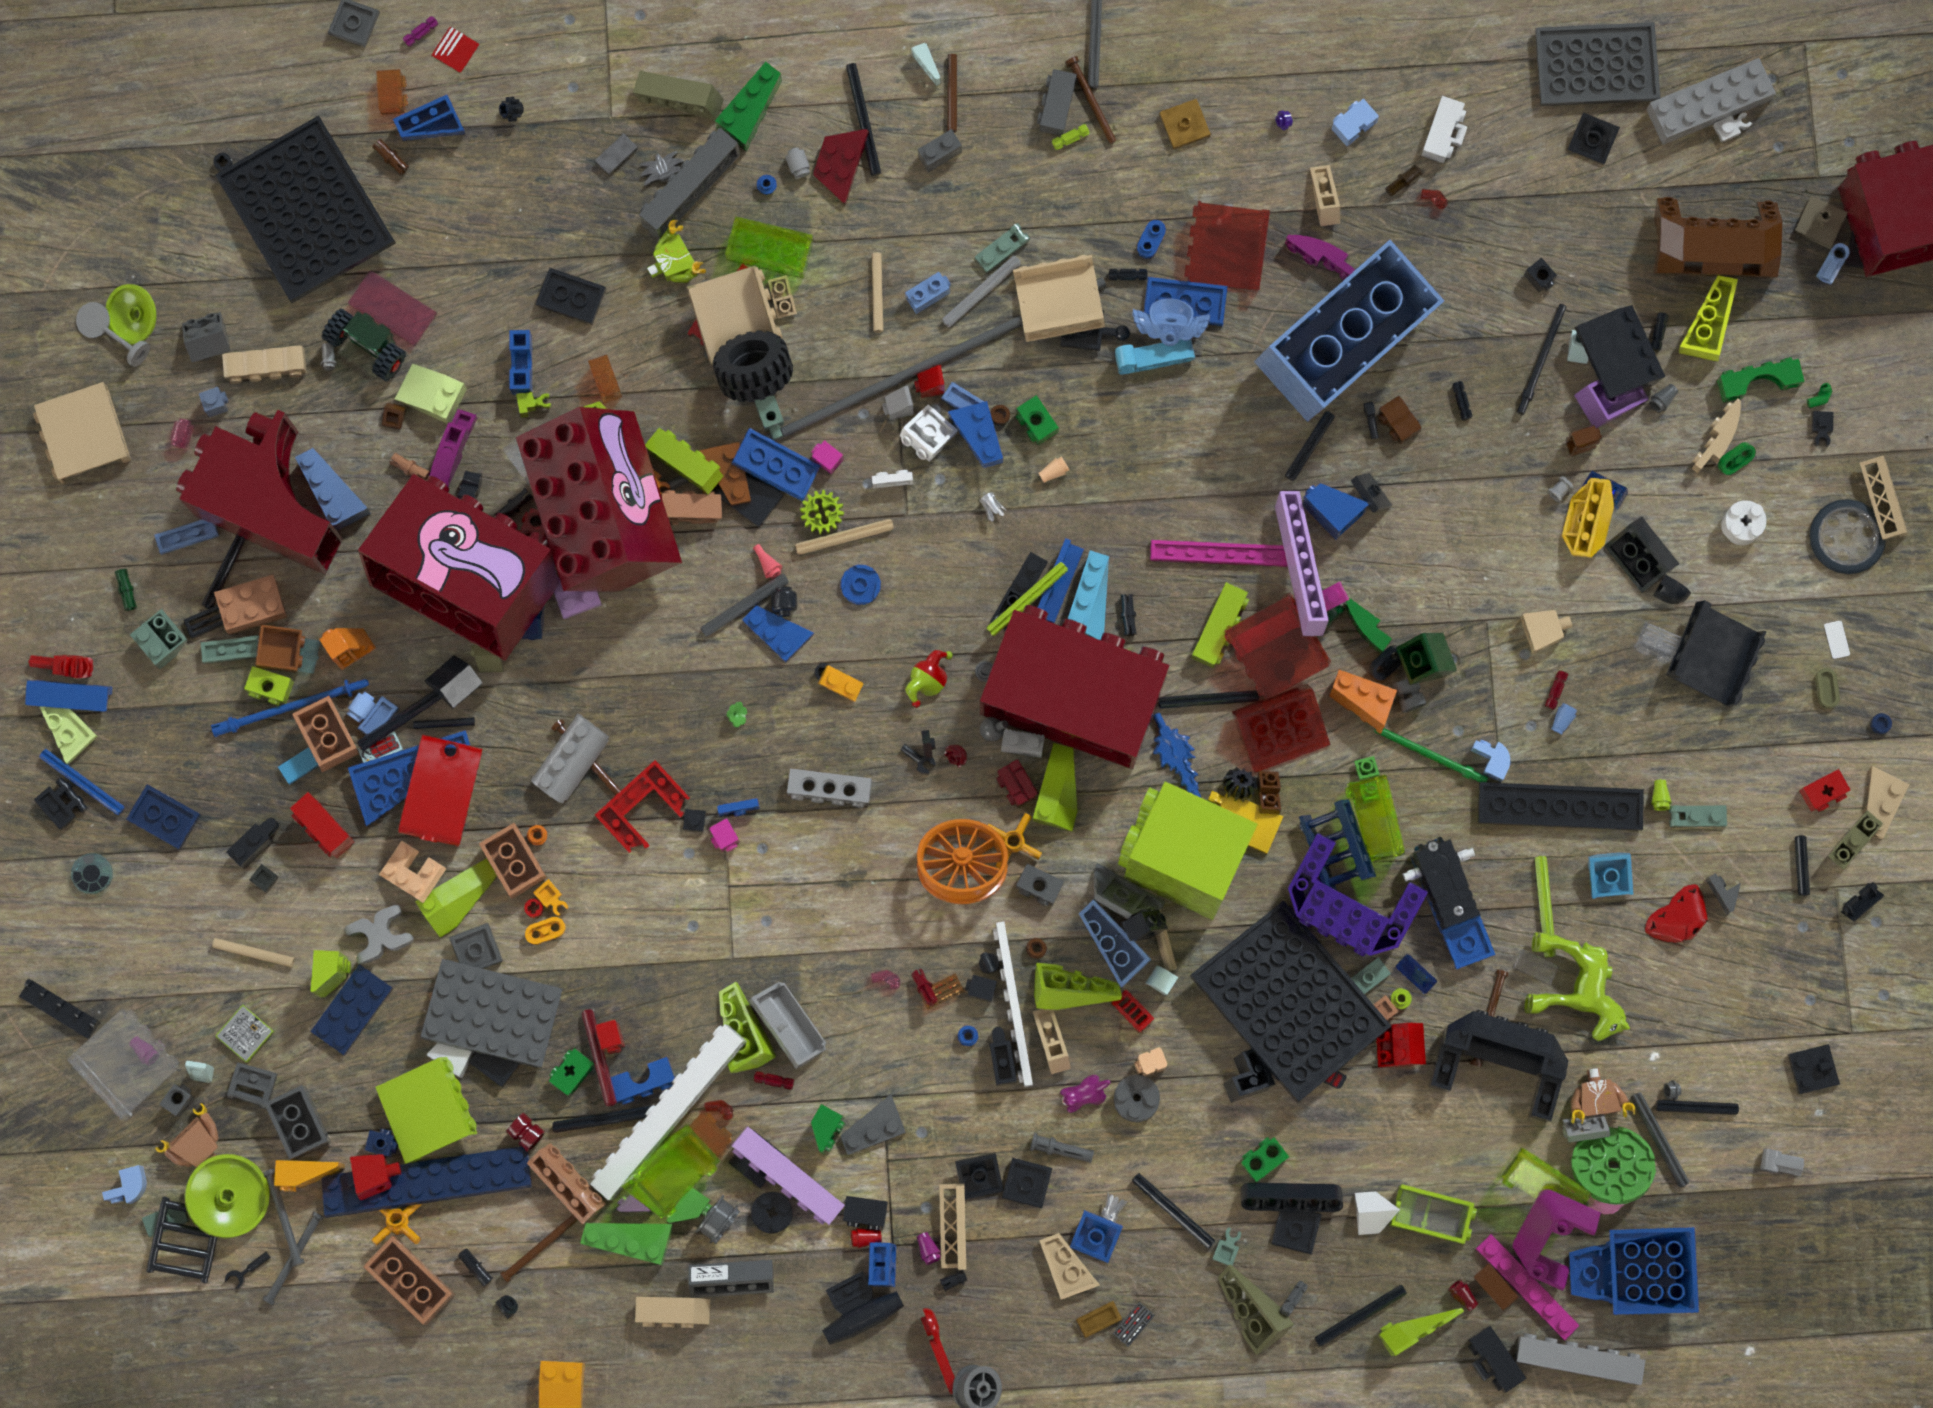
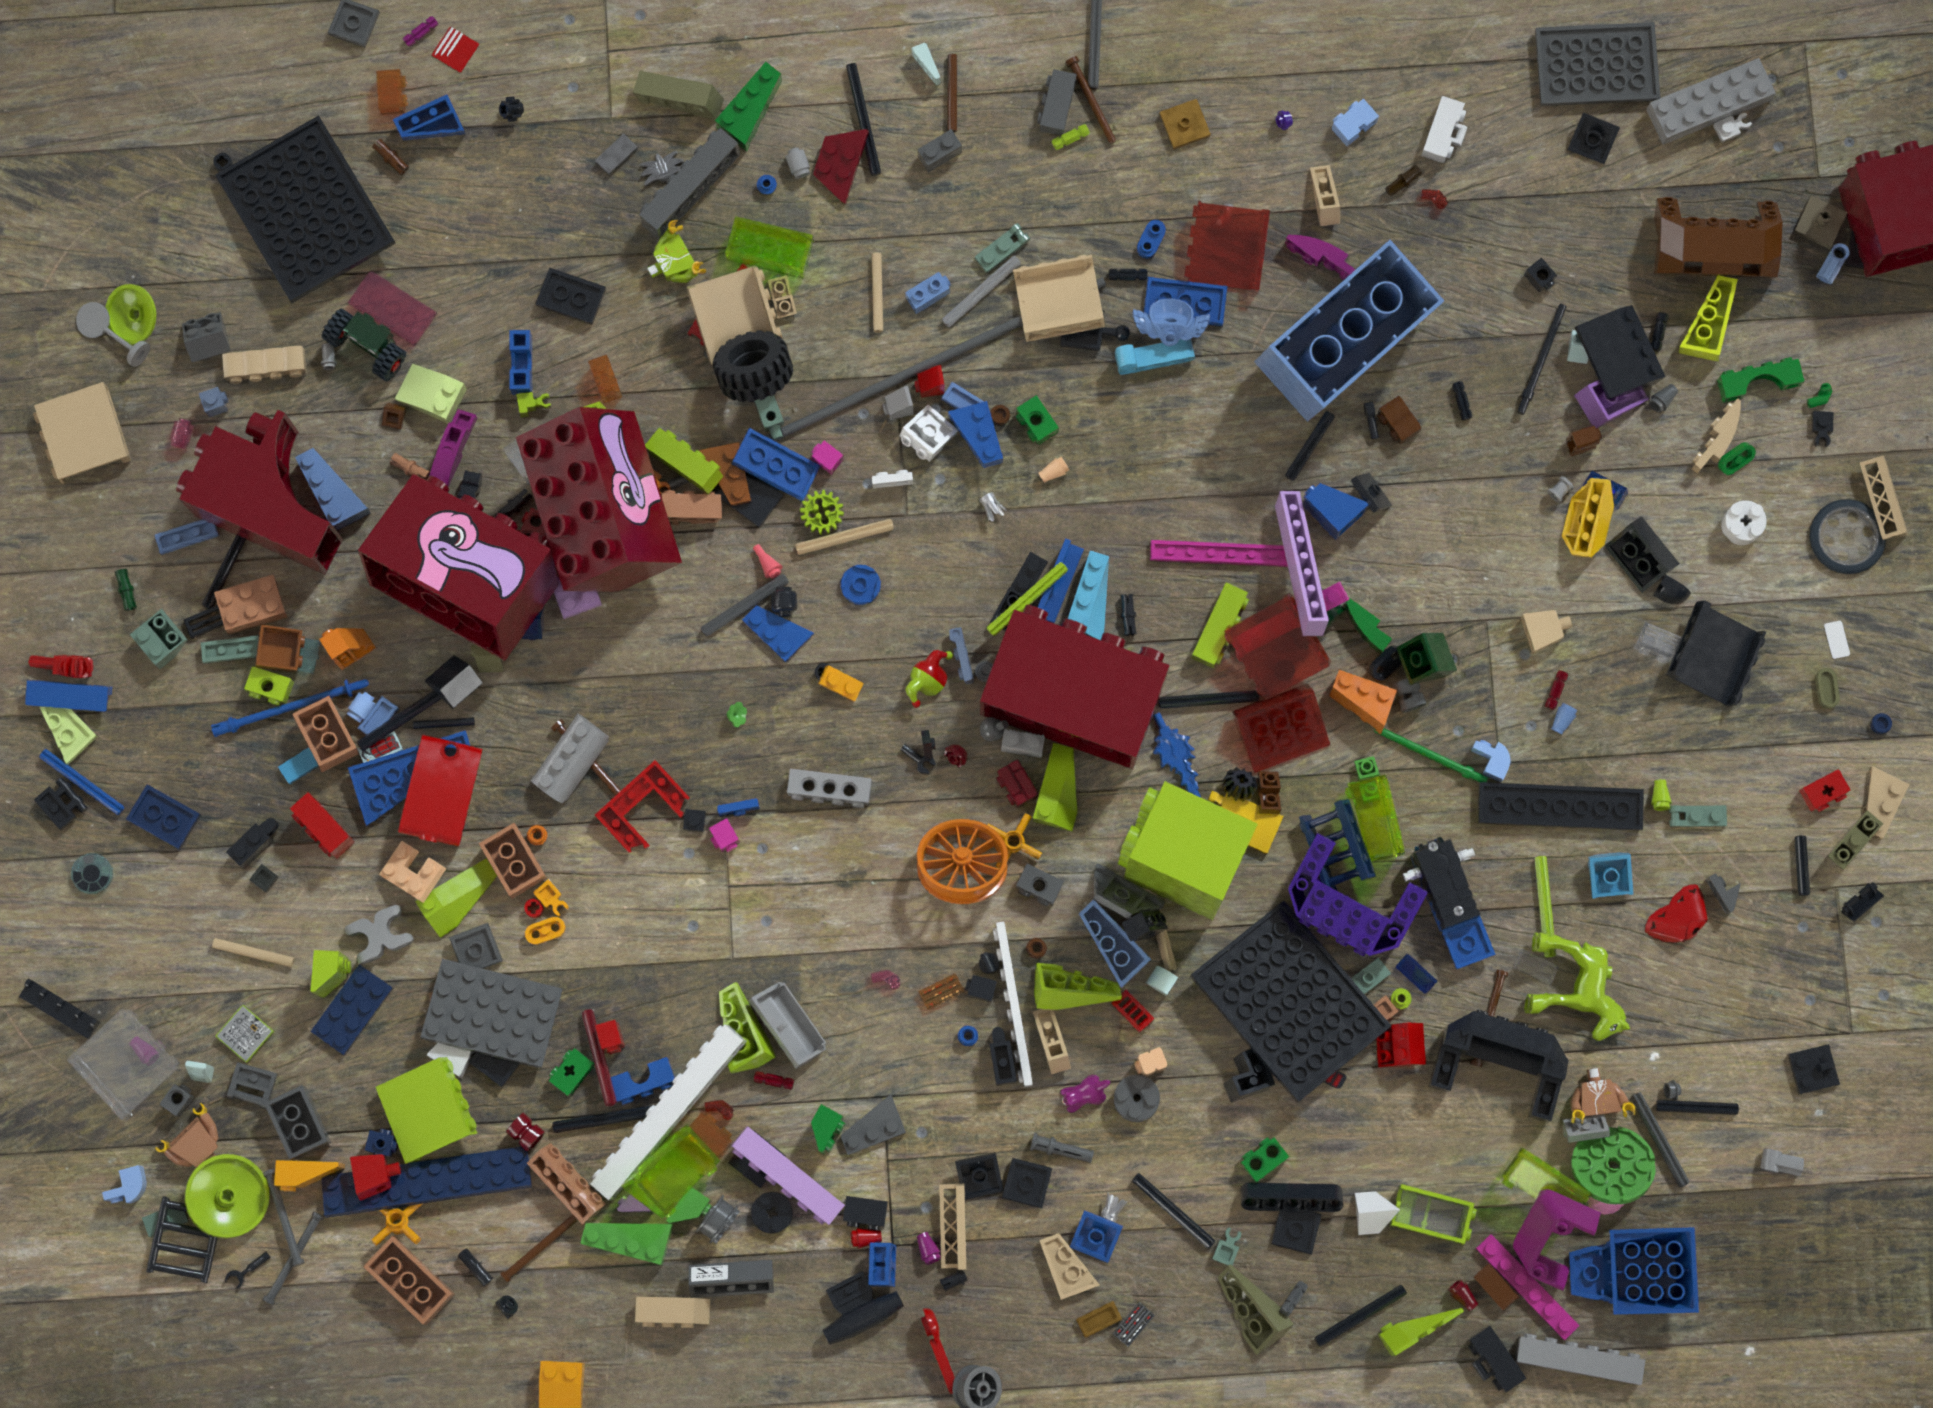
dark red axle [911,969,938,1006] -> none
none -> sand blue hinge [949,627,974,685]

